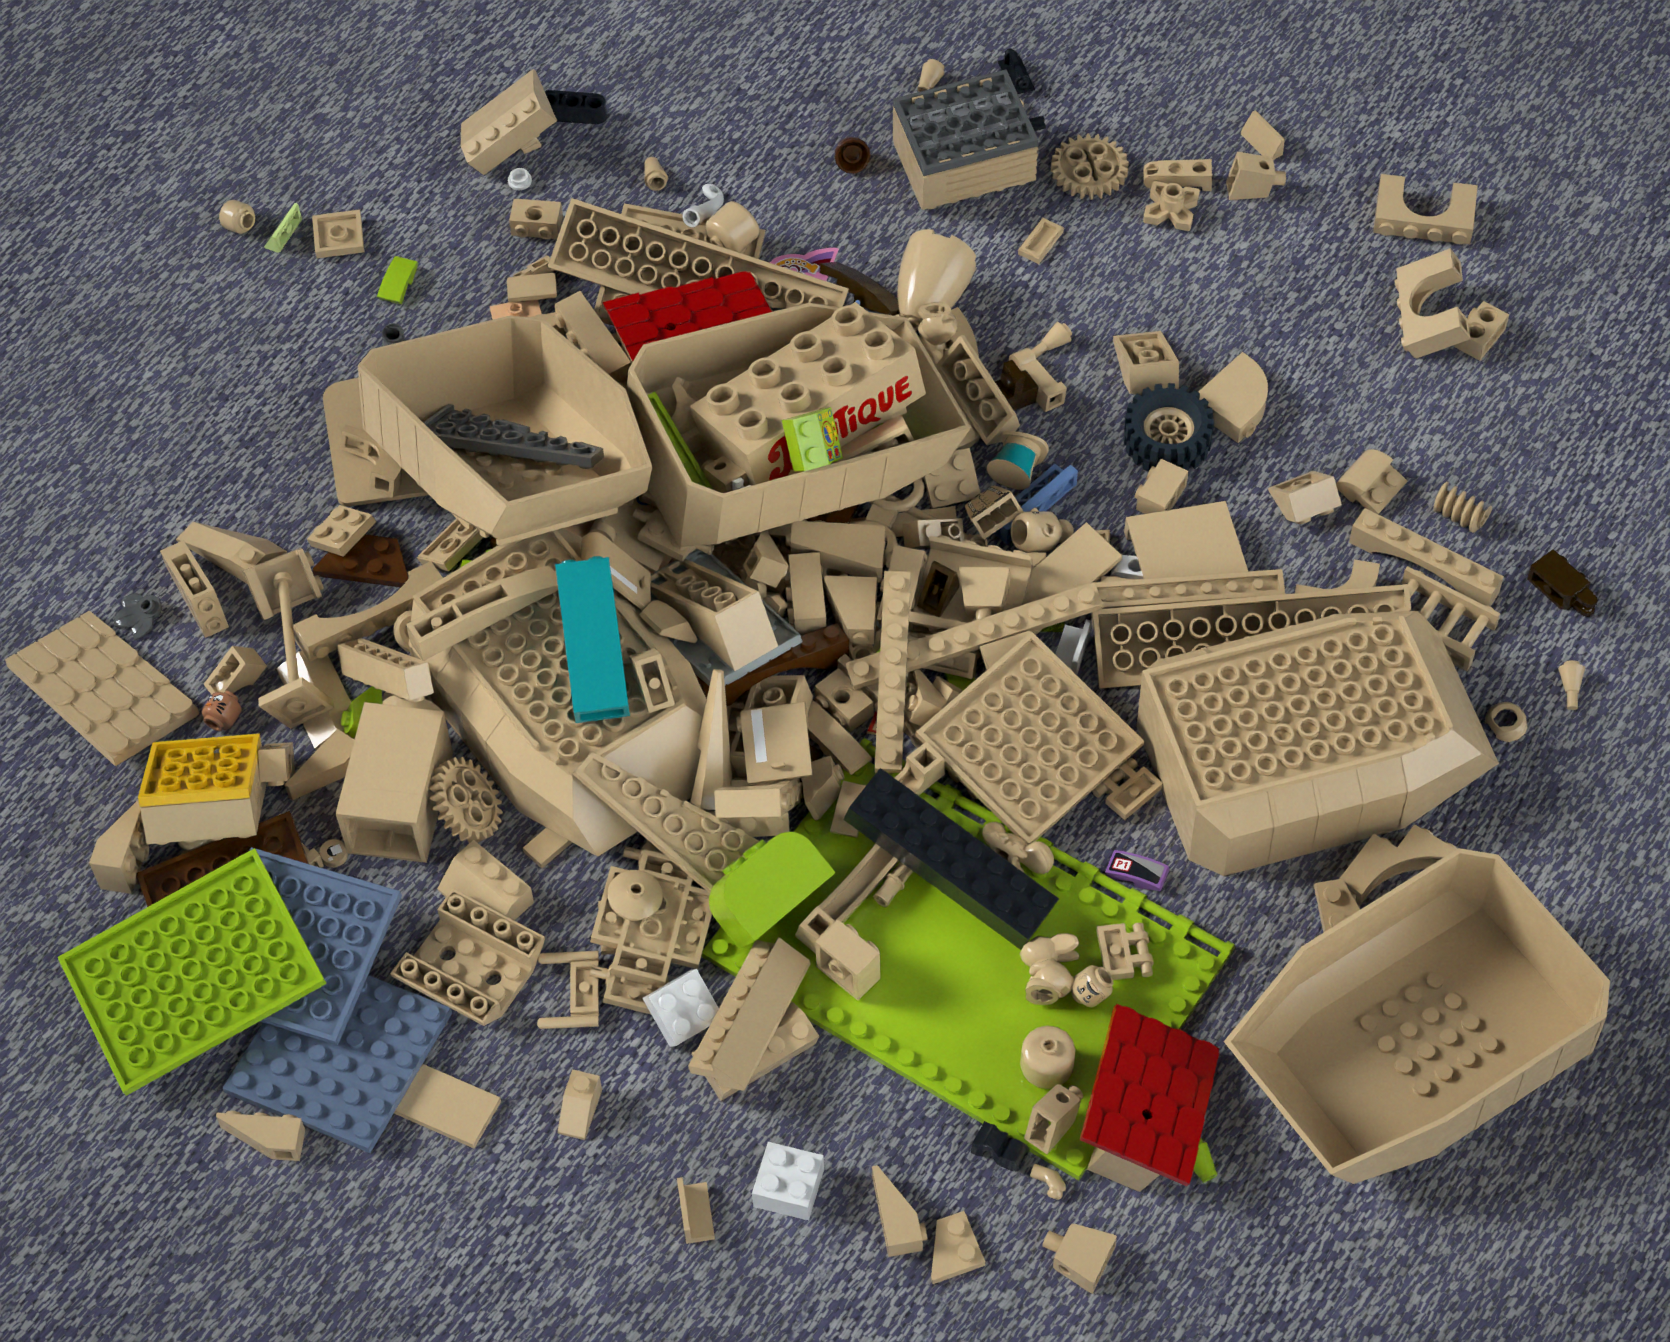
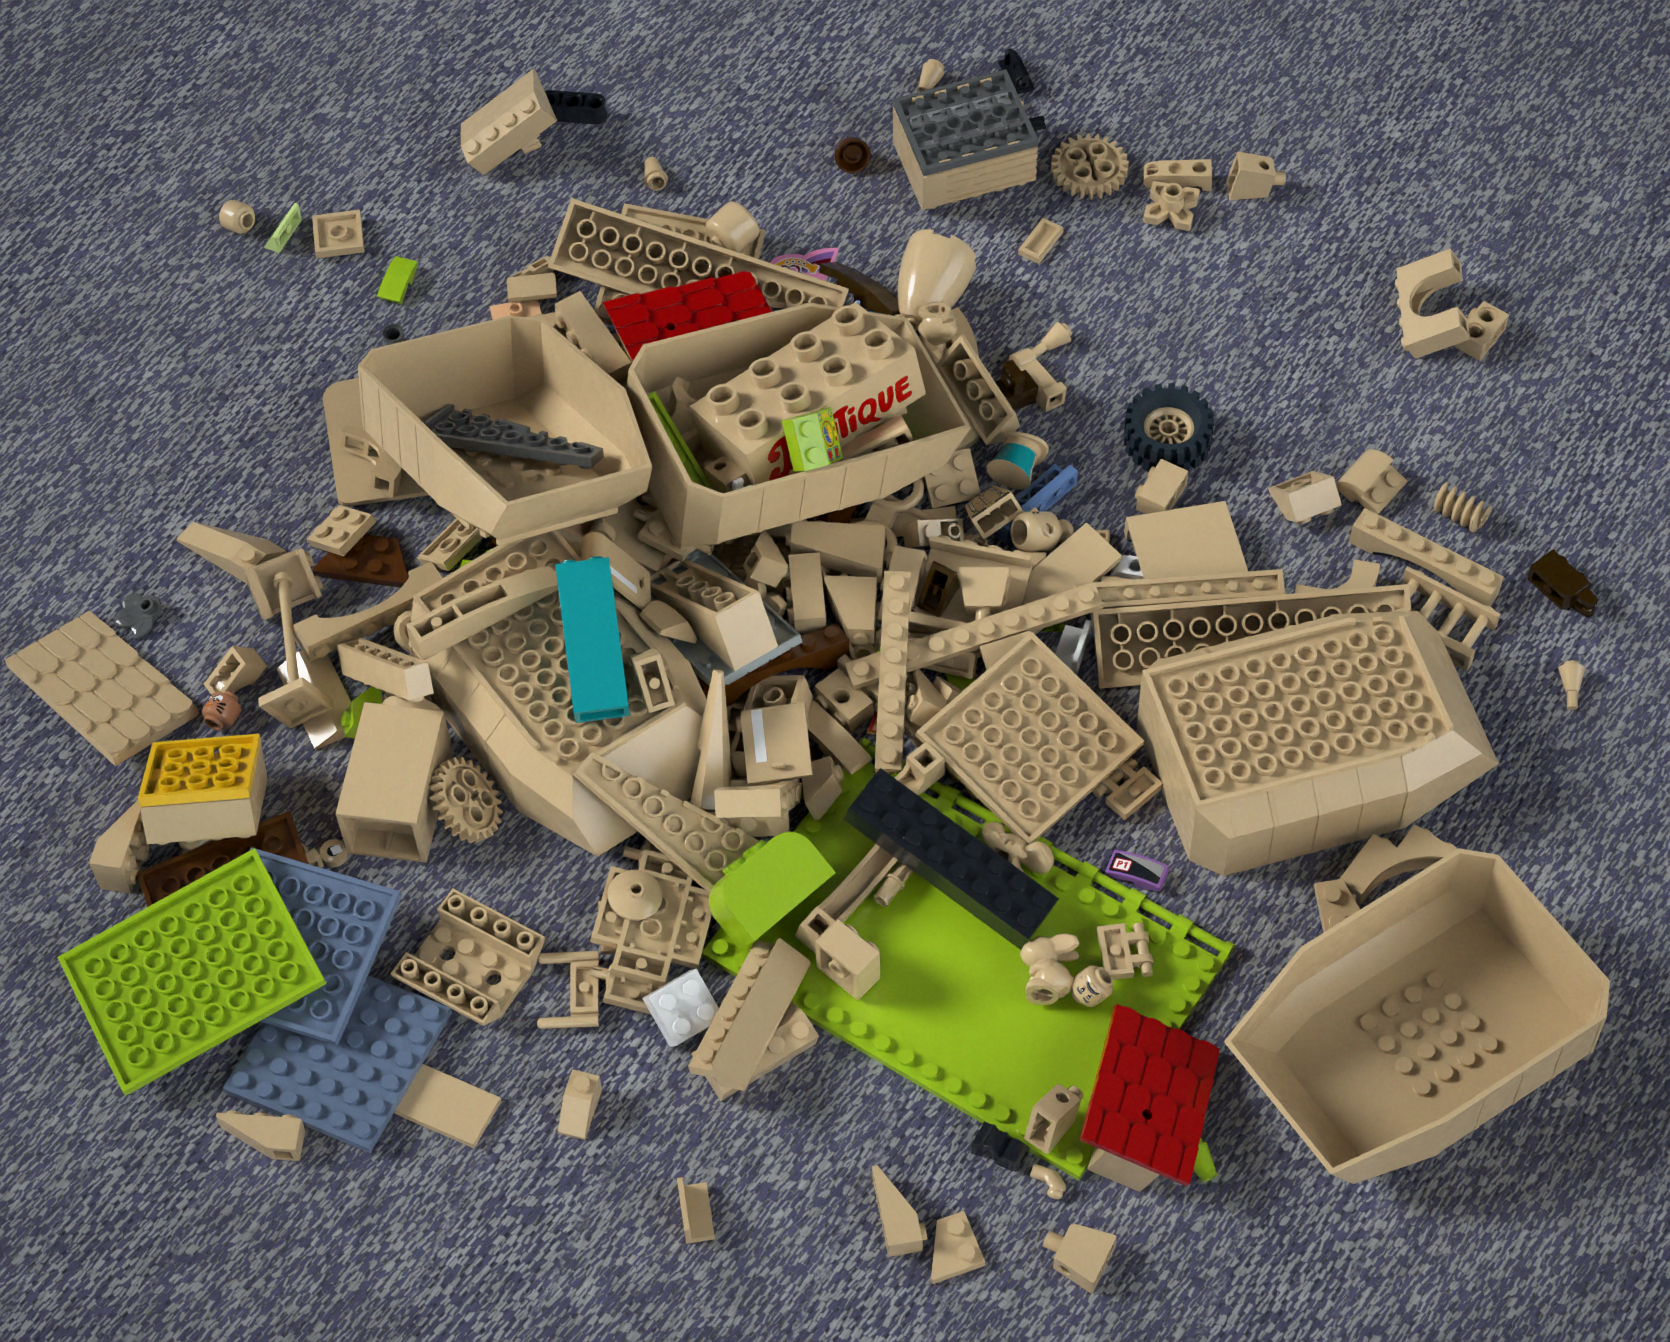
tan slope [160,540,229,638] -> none
tan brick [258,742,295,786] -> none
tan slope [285,728,354,800] -> none
tan slope [438,840,534,921] -> none
white plate [508,168,532,190] -> none
tan brick [509,199,563,239] -> none
tan tile [523,828,573,868] -> none
white plant [683,184,724,227] -> none
white brick [752,1142,824,1221] -> none
tan slope [830,781,866,838] -> none
tan head [1020,1026,1076,1089] -> none
tan slope [1113,331,1179,395] -> none
tan brick [1198,352,1268,443] -> none
tan slope [1241,111,1285,160] -> none
tan arch [1373,174,1478,245] -> none
tan piece [1485,702,1527,742] -> none

